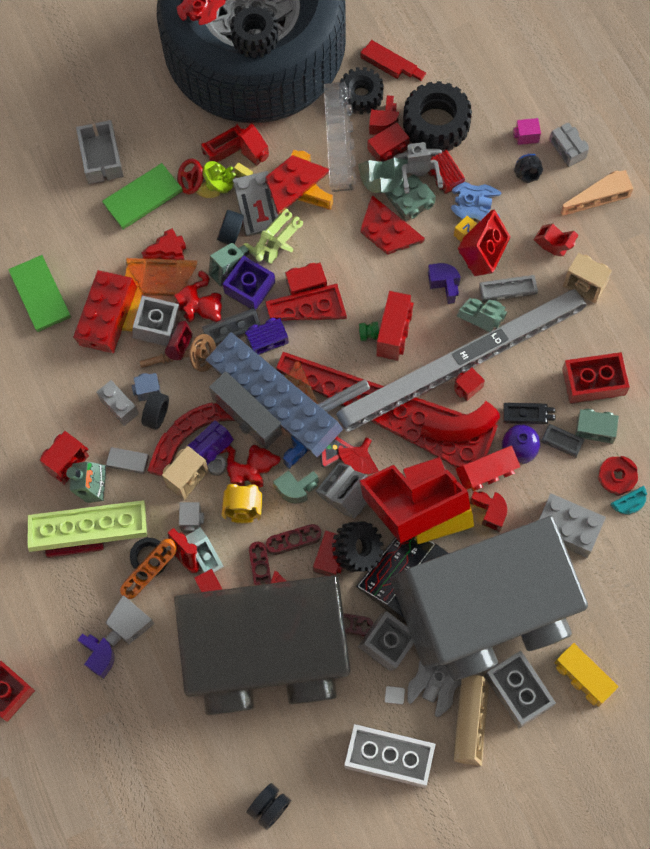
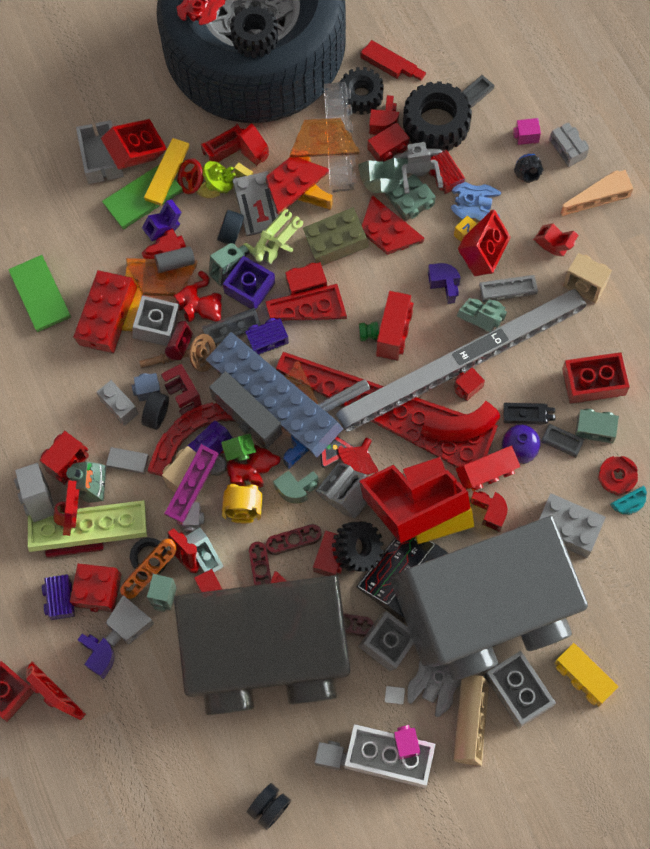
none -> light grey brick [14,463,54,522]
none -> red wing [26,661,86,720]
none -> dark purple brick [42,574,75,620]
none -> red plate [53,480,80,536]
none -> red brick [70,563,122,613]
none -> red brick [101,119,167,170]
none -> dark purple brick [142,200,182,241]
none -> yellow tile [144,138,190,206]
none -> sand green brick [147,574,177,612]
none -> dark grey brick [154,246,195,273]
none -> dark red panel [161,364,202,416]
none -> magenta fence [164,444,219,527]
none -> bright green brick [221,434,256,462]
none -> clear orange wing [290,118,360,158]
none -> olive piece [303,207,369,266]
none -> light grey brick [315,741,347,771]
none -> dark pink brick [394,725,421,760]
none -> dark grey tile [461,75,495,108]

